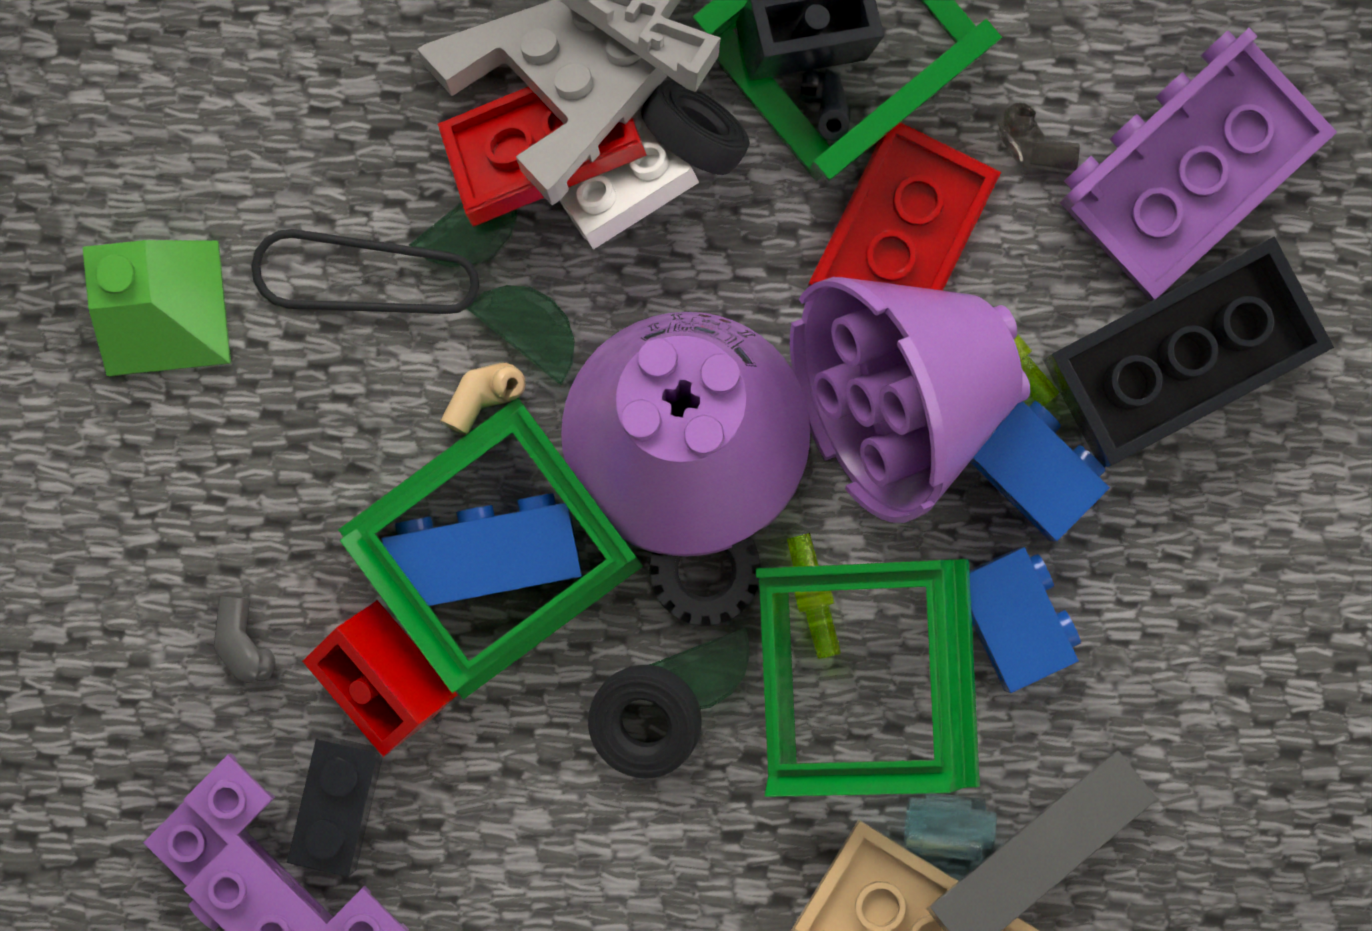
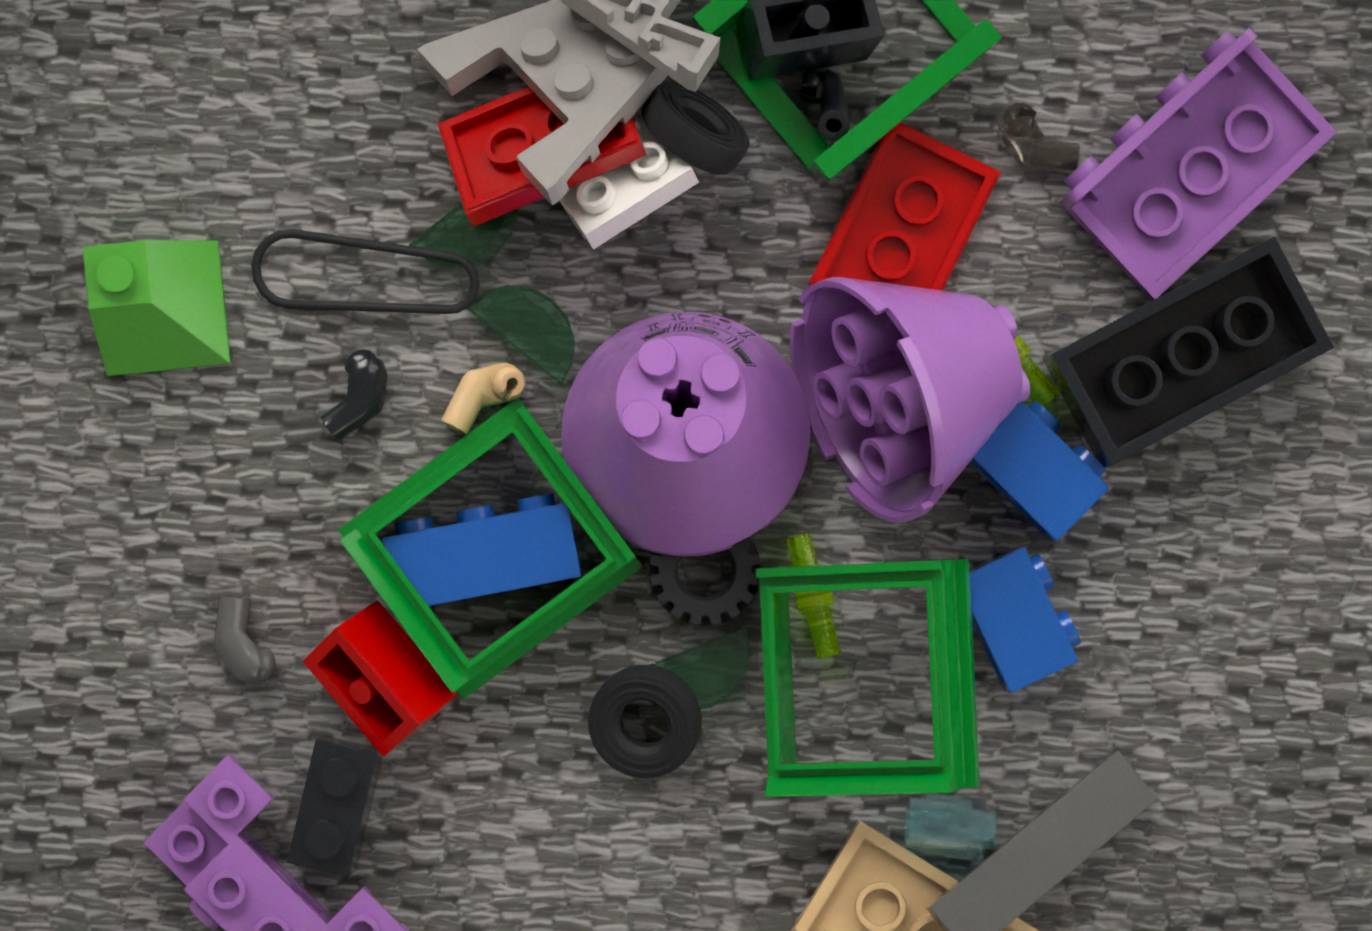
none -> black arm [320,349,388,442]

